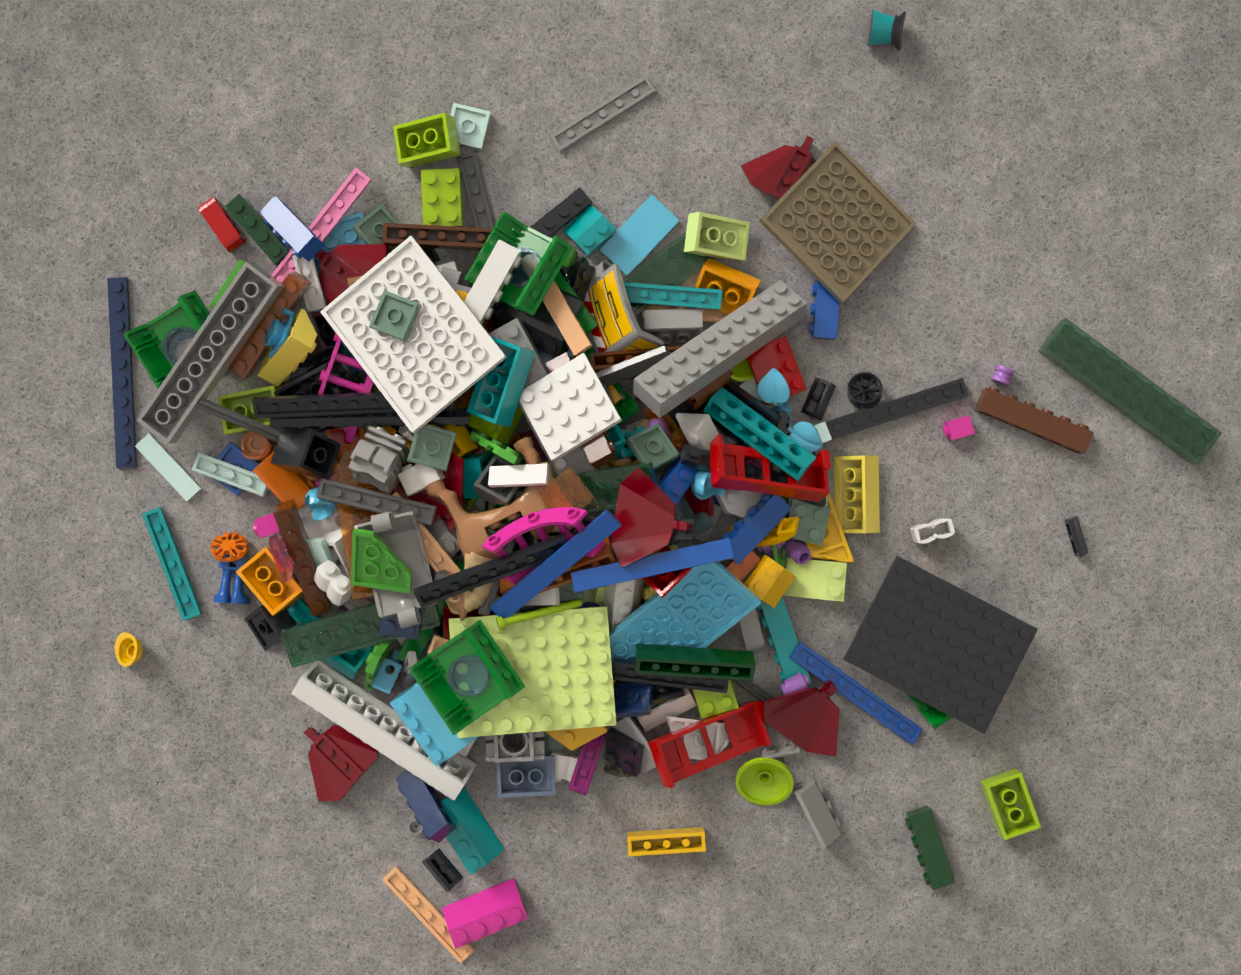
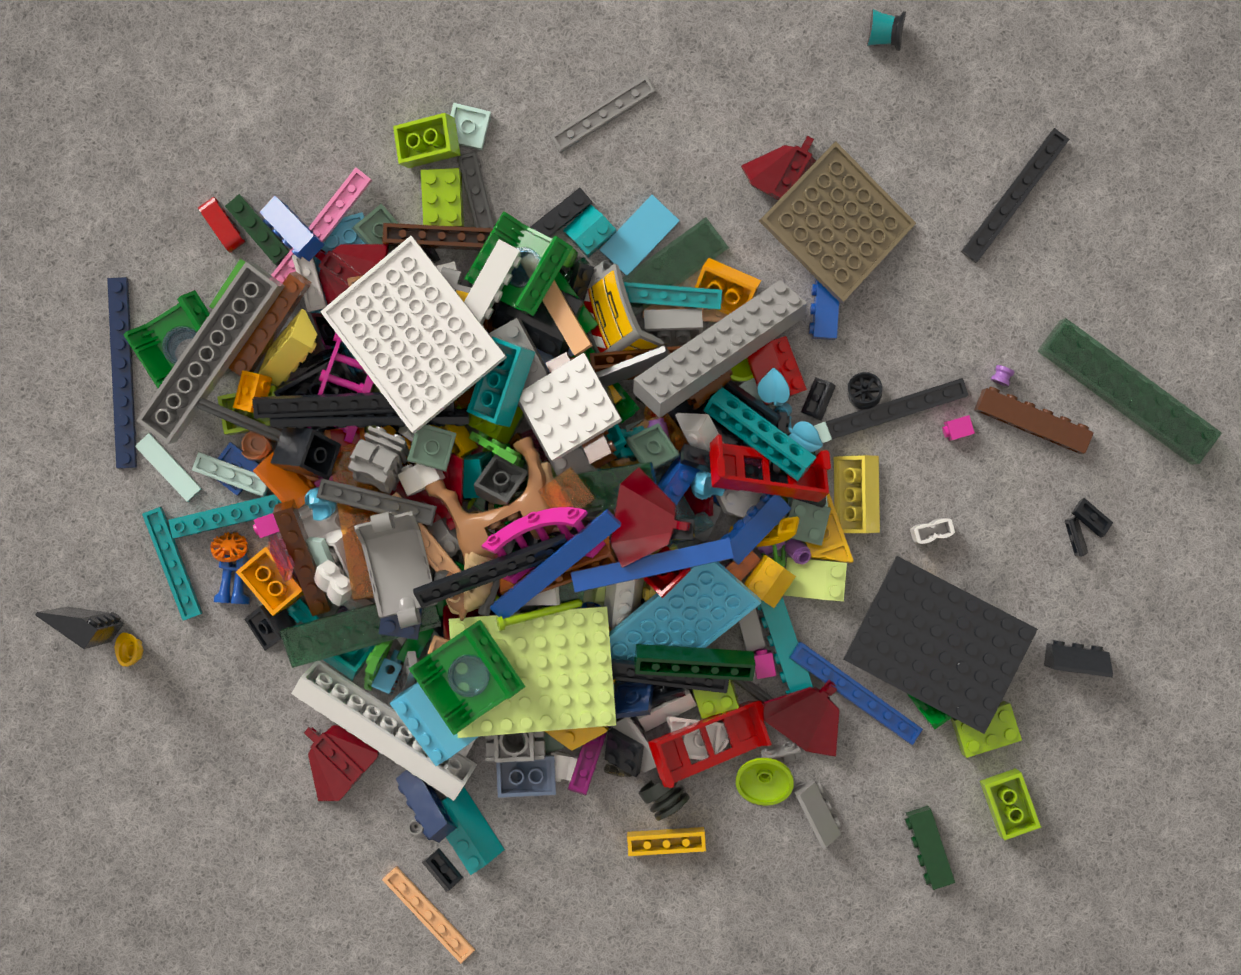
dark azure hat [264,308,295,358] -> none
bright green plate [351,528,413,593] -> none
sand green tile [369,290,421,342] -> none
dark pink slope [442,878,528,949] -> none
white tile [488,464,549,487] -> none
yellowish green slope [684,212,750,261] -> none
medium lavender brick [780,672,810,695] -> none
none -> black slope [35,607,124,649]
none -> teal brick [168,494,282,539]
none -> light orange bracket [233,370,272,413]
none -> pearl dark grey wheel [638,775,690,821]
none -> dark pink brick [754,649,776,679]
none -> lime brick [951,701,1022,758]
none -> black plate [961,128,1070,263]
none -> black slope [1044,640,1113,678]
none -> black plate [1072,498,1113,538]

